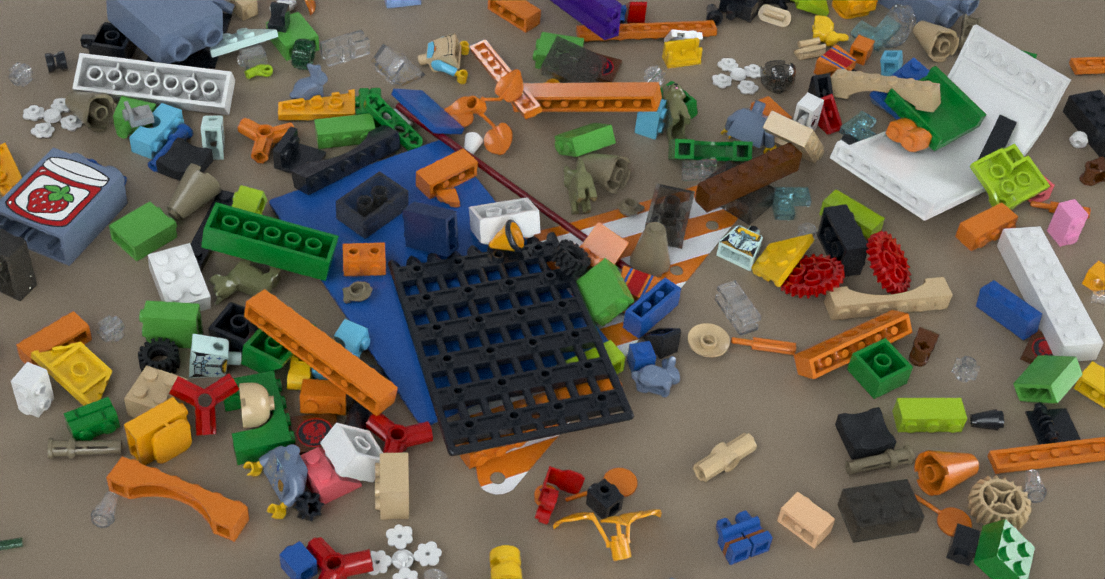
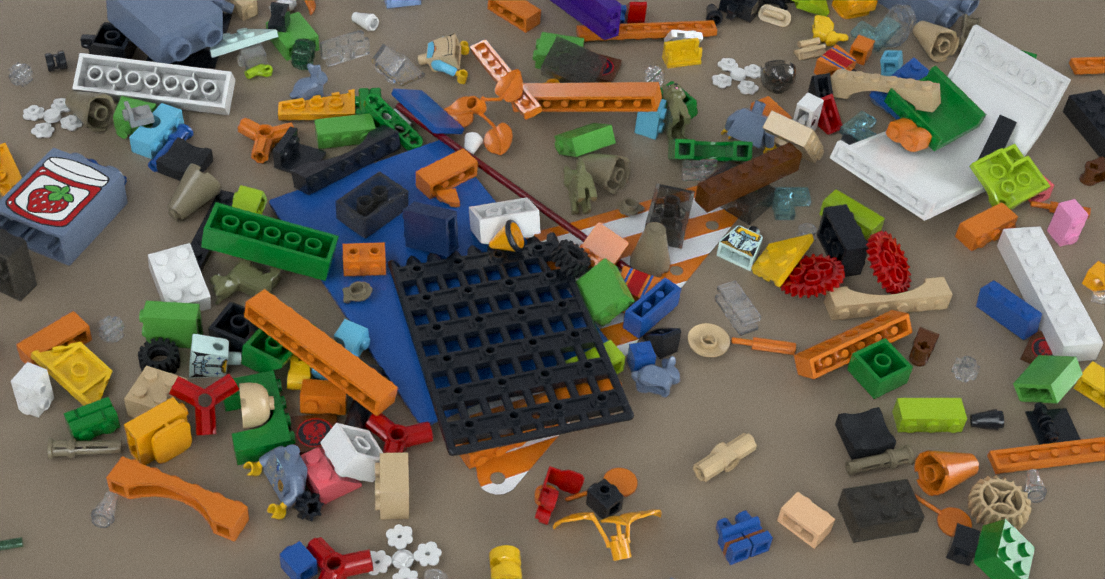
bright green brick [109,201,177,261] -> none
light aqua torso [201,115,225,160] -> none
white plate [1069,131,1088,148] -> none
none -> white cone [352,12,379,31]

